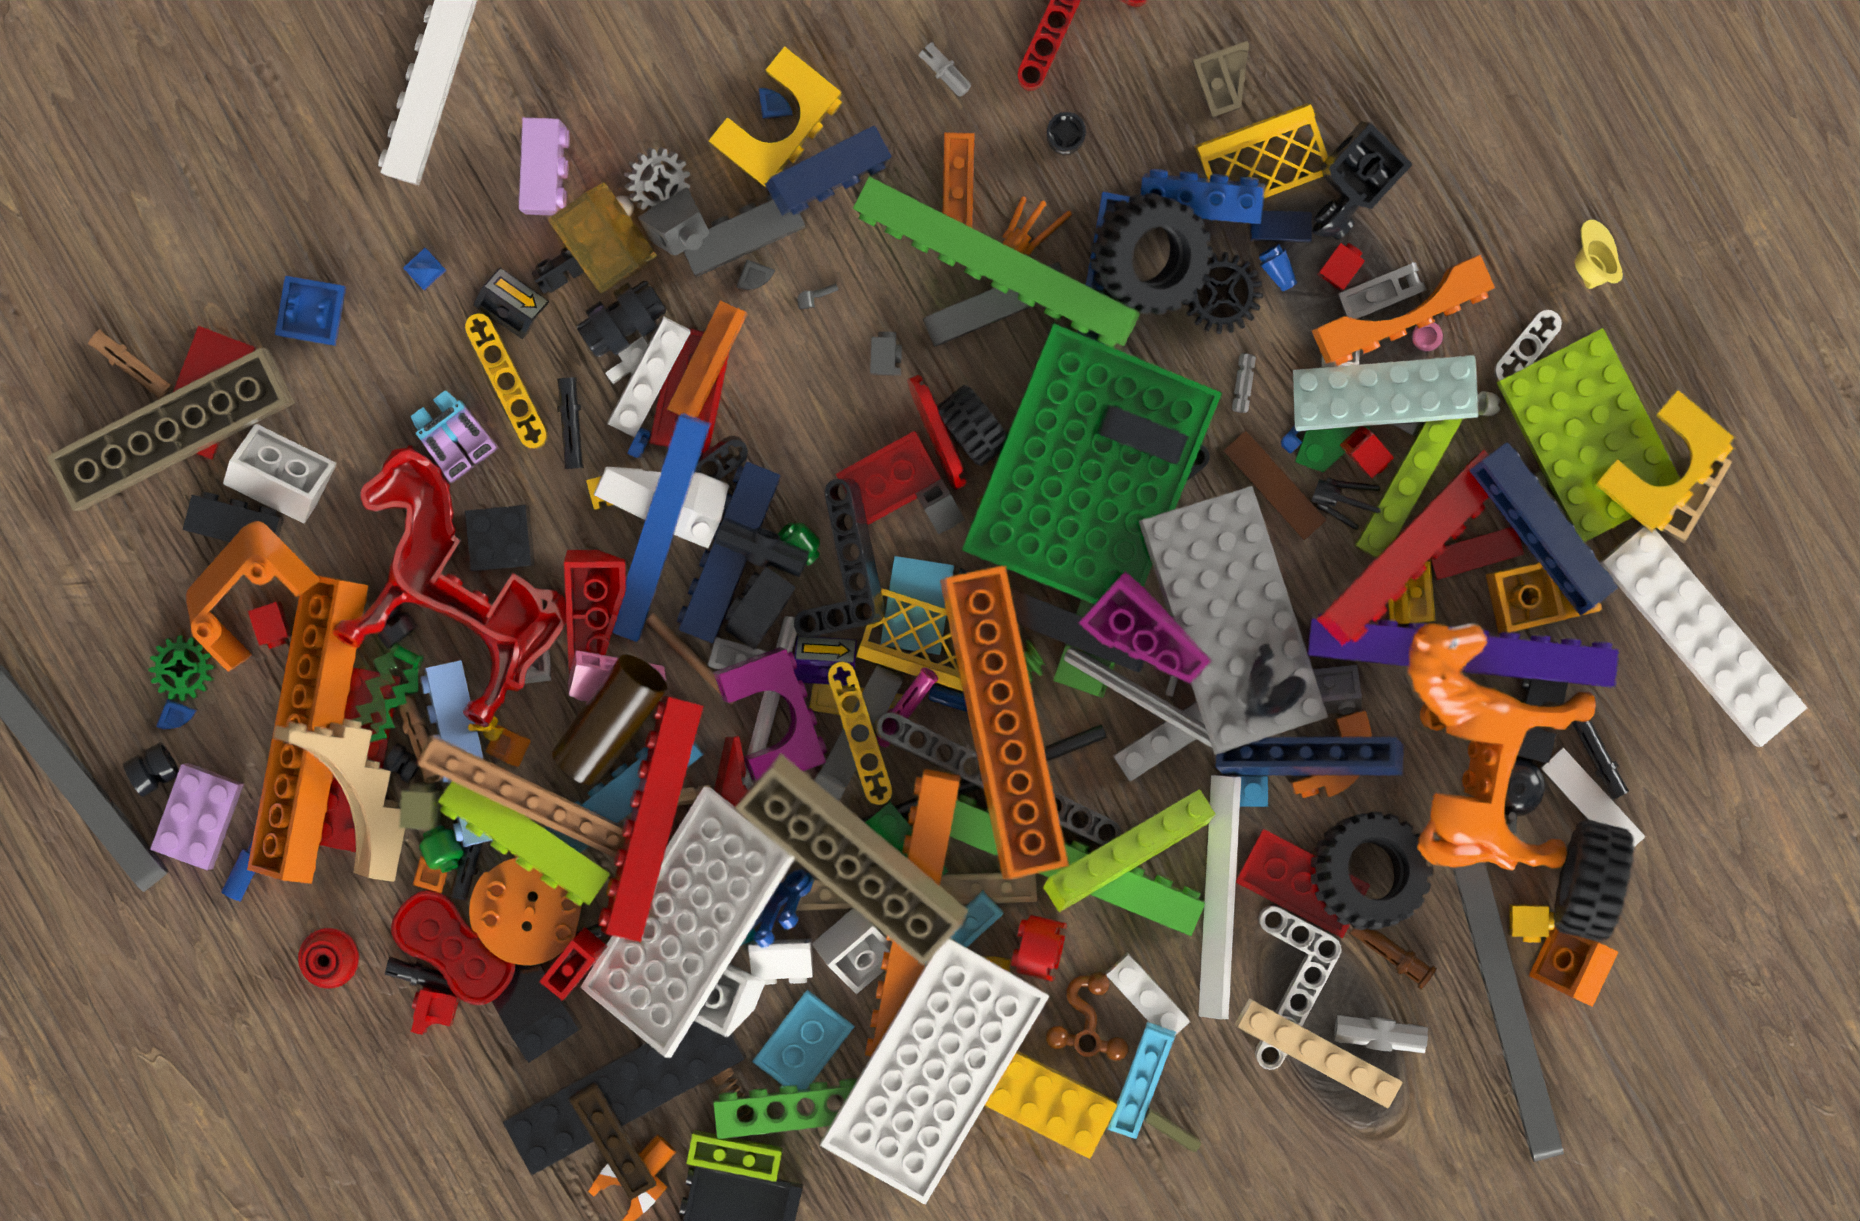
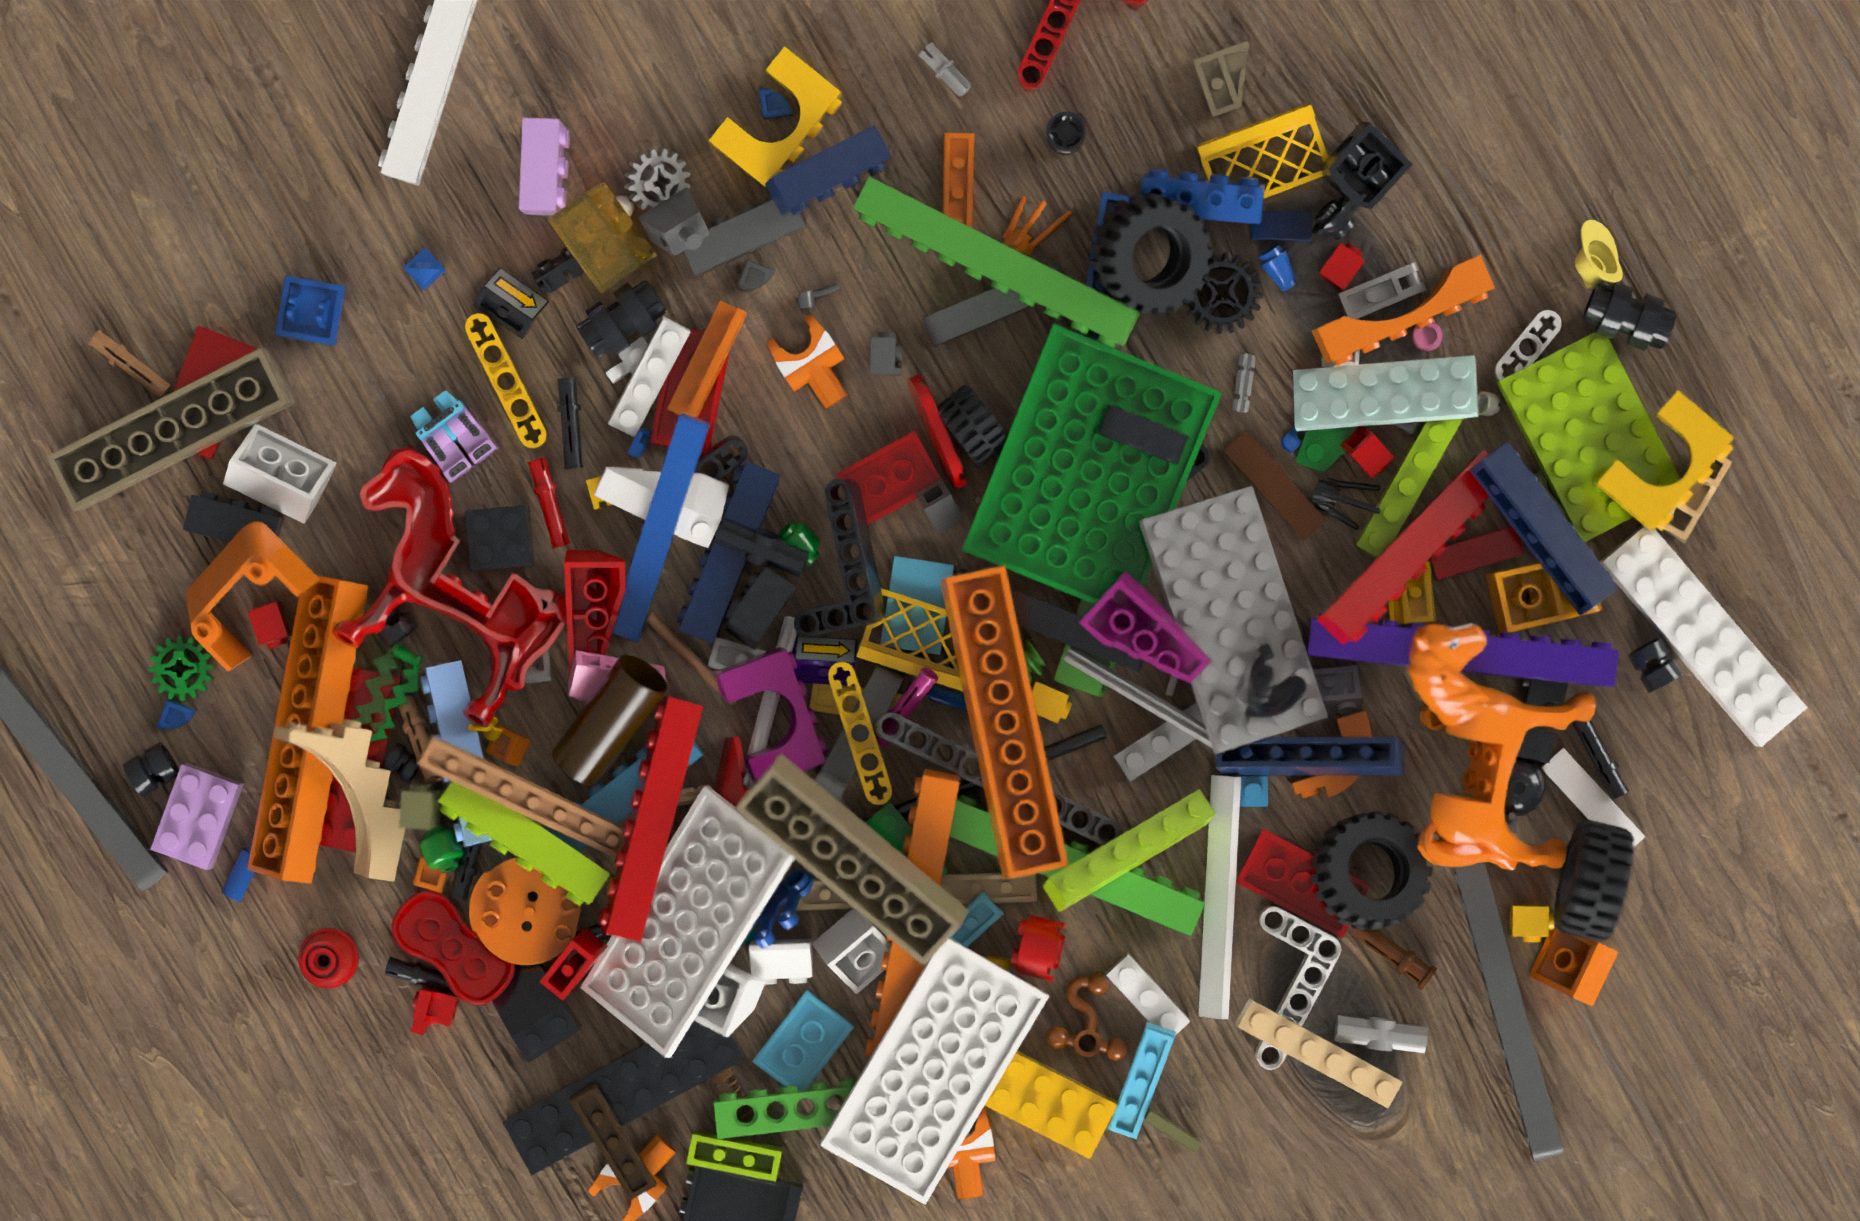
none -> red pin [527,457,571,549]
none -> orange connector [767,314,848,410]
none -> orange connector [947,1106,996,1199]
none -> yellow brick [1032,681,1072,723]
none -> black piece [1583,282,1677,351]
none -> black wheel [1627,637,1683,693]

